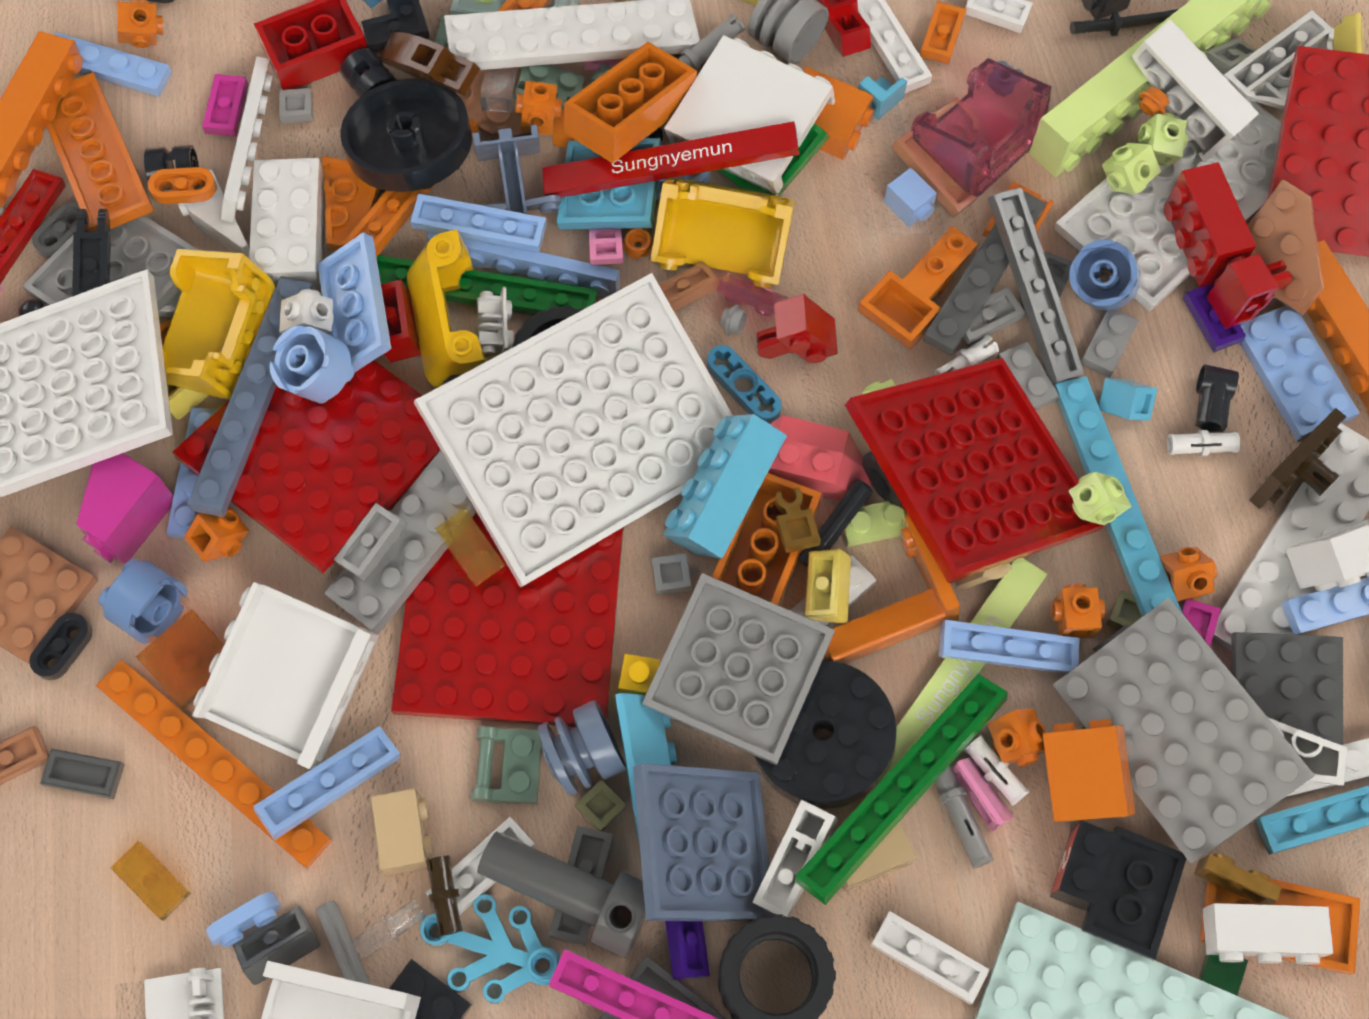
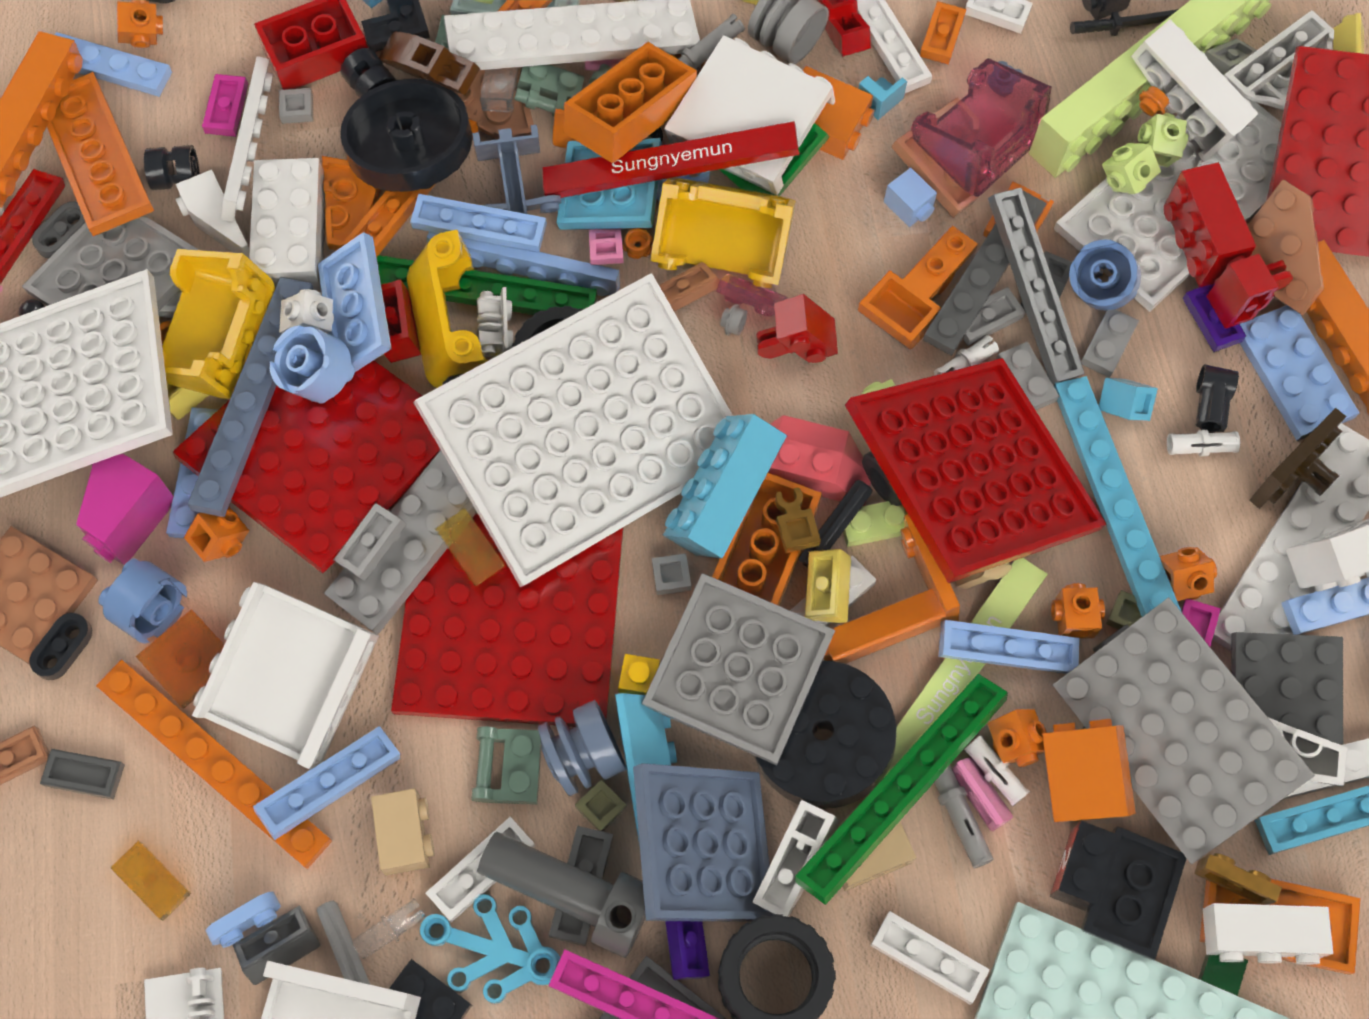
black hinge [72,209,111,296] -> none
orange plate [148,167,217,204] -> none
dark brown pin [426,855,463,937] -> none
orange brick [516,81,562,135] -> none
dark azure beam [707,345,781,424] -> none
yellowish green brick [1069,472,1132,525] -> none

